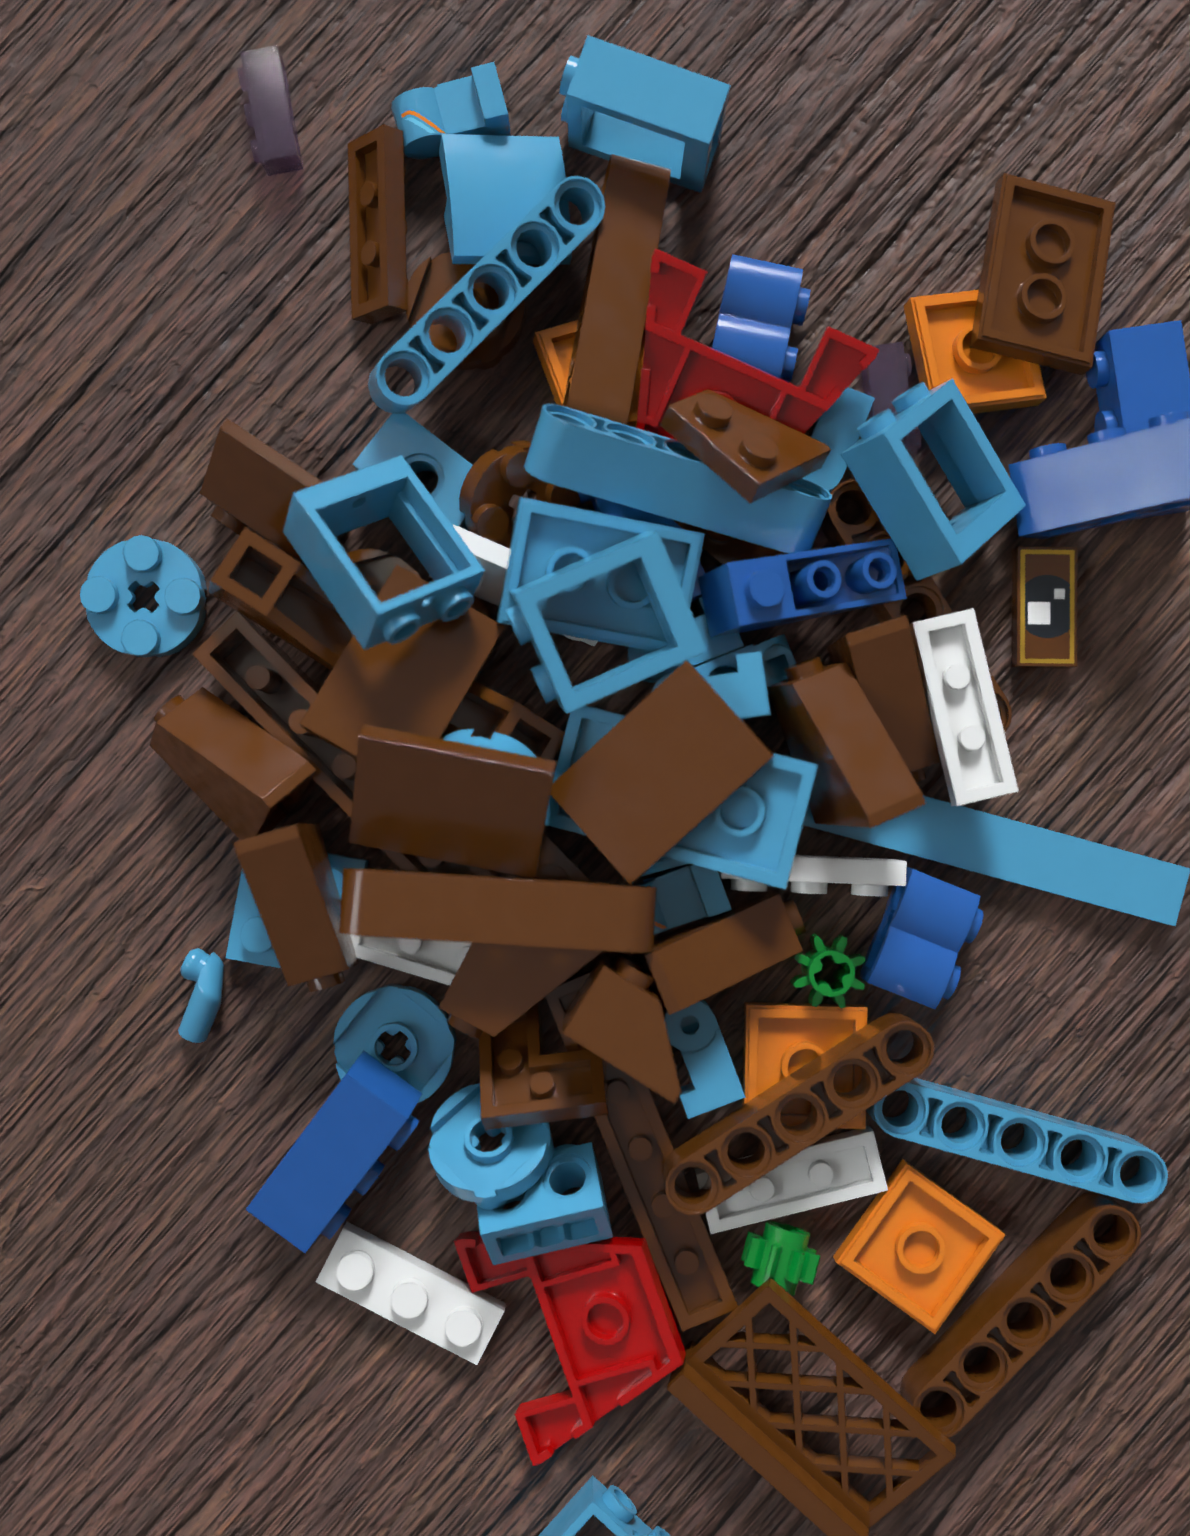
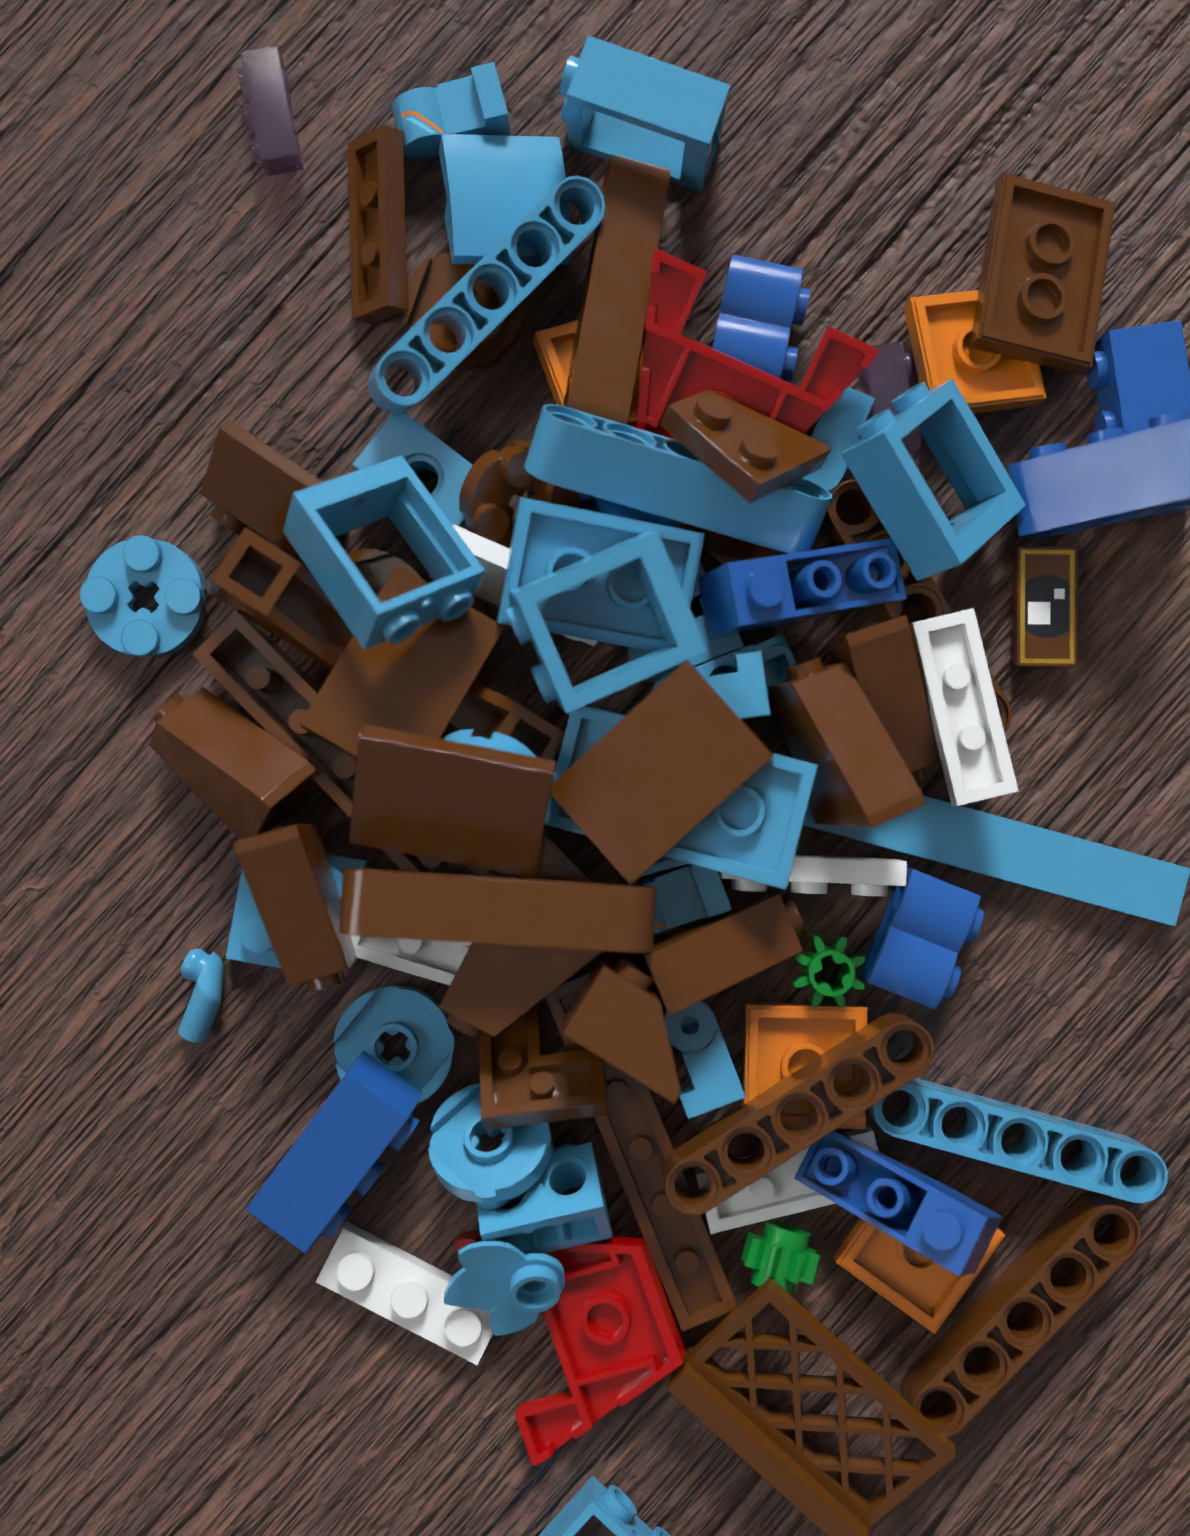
none -> dark azure plate [444,1241,565,1336]
none -> blue slope [794,1130,1002,1277]

